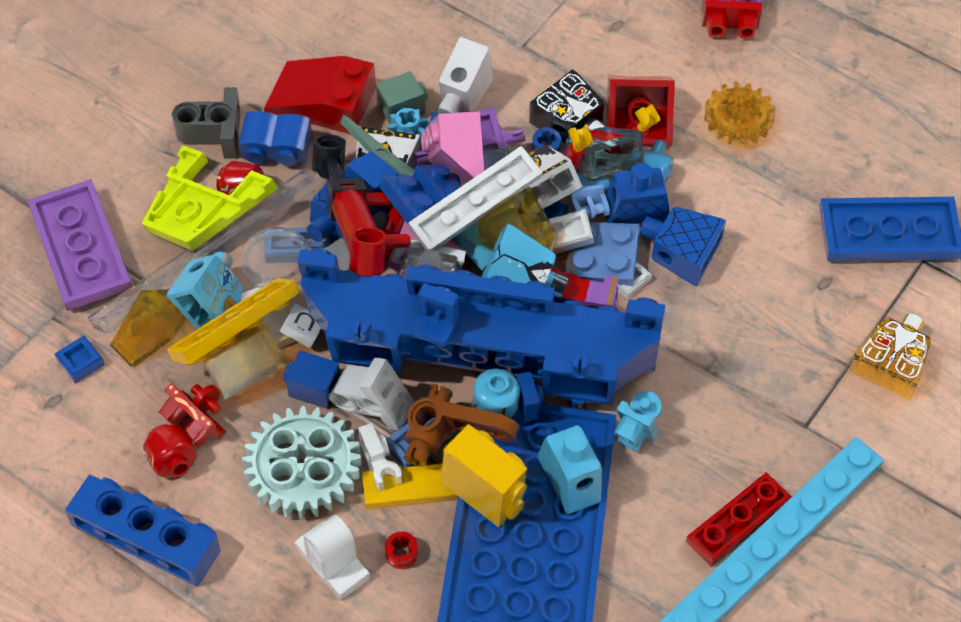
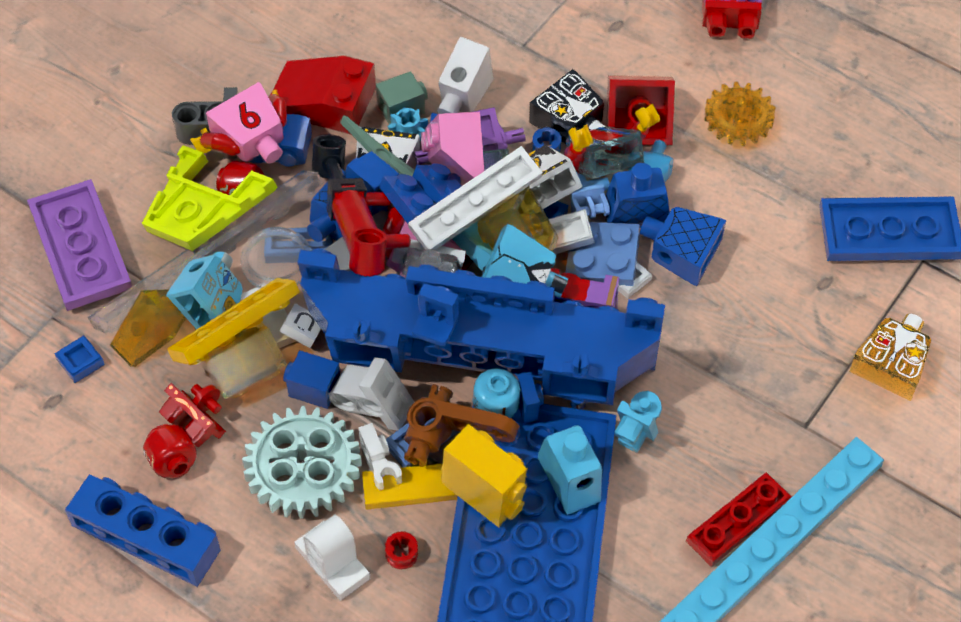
none -> bright pink torso [190,82,287,164]

